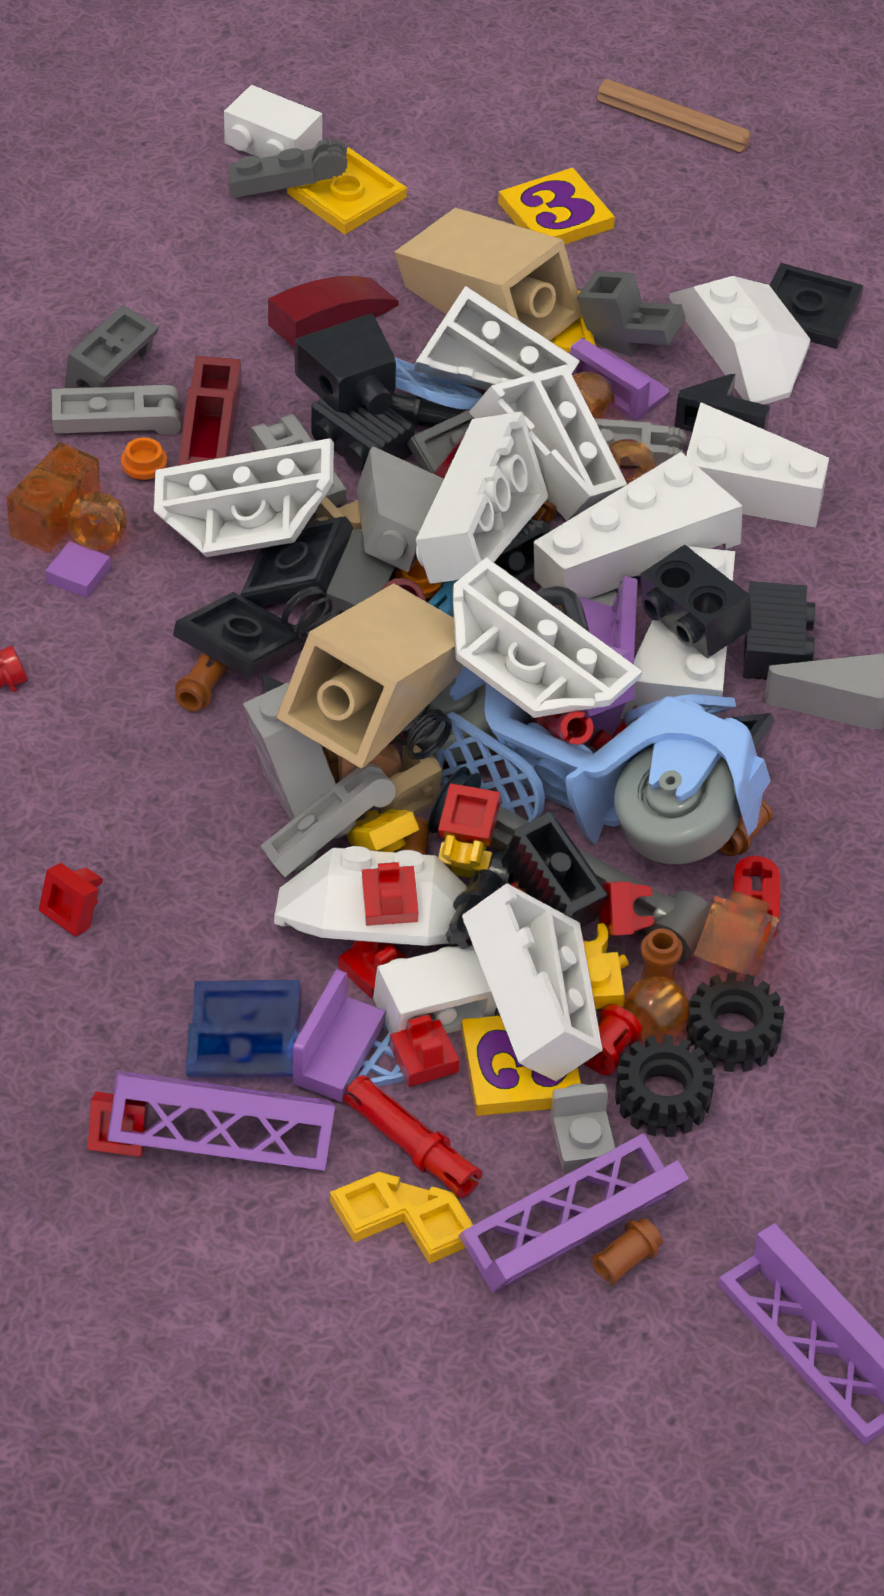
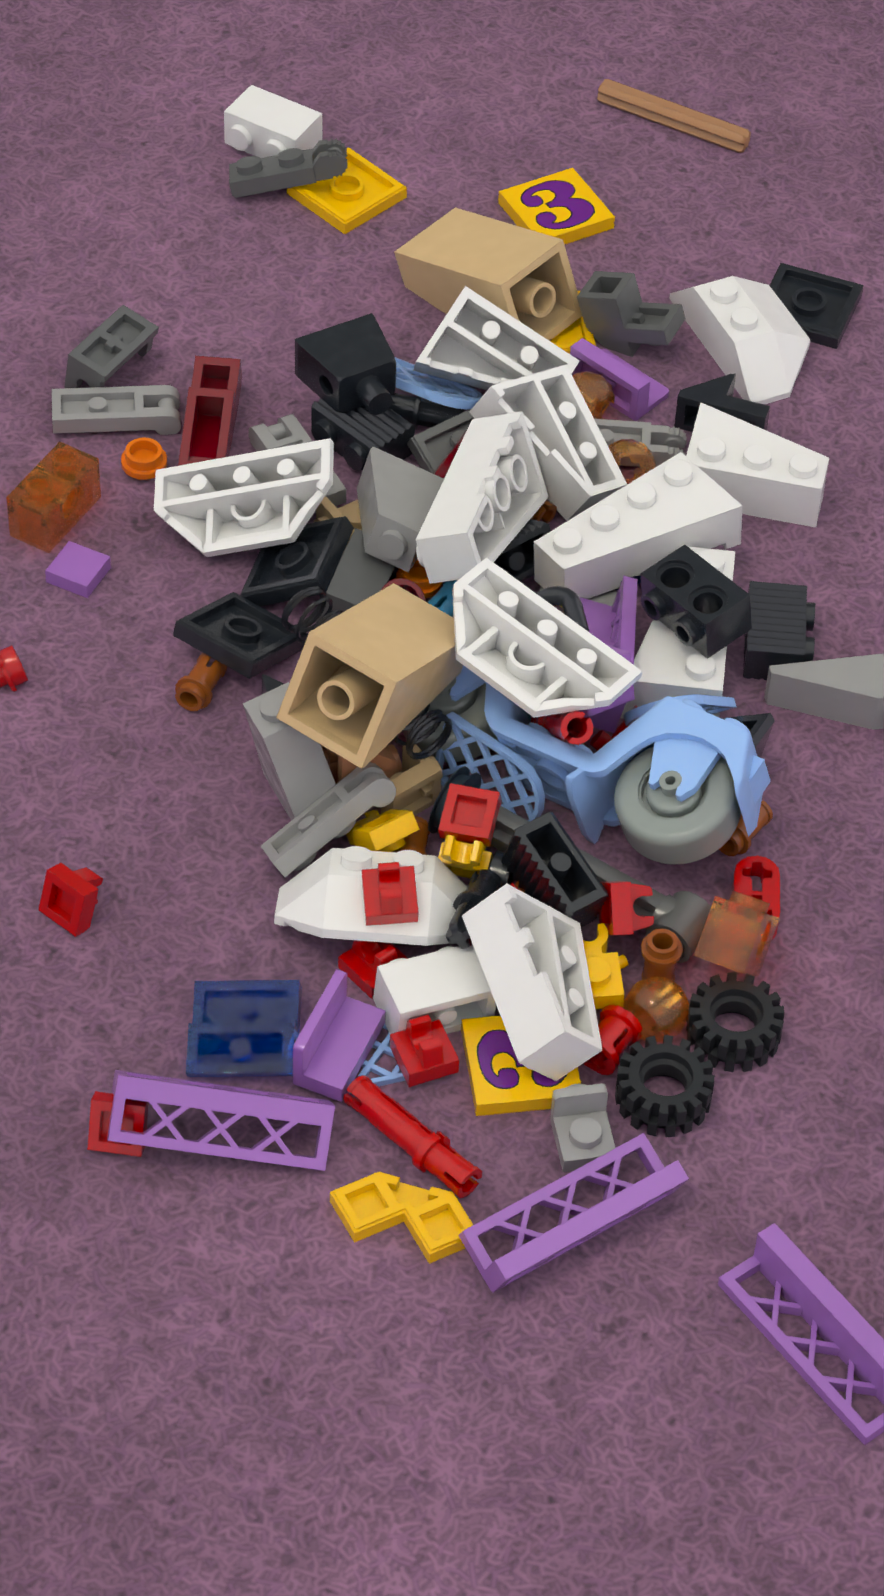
clear orange piece [68,491,127,552] -> none
dark red slope [268,276,399,348] -> none
dark orange pin [590,1218,663,1286] -> none

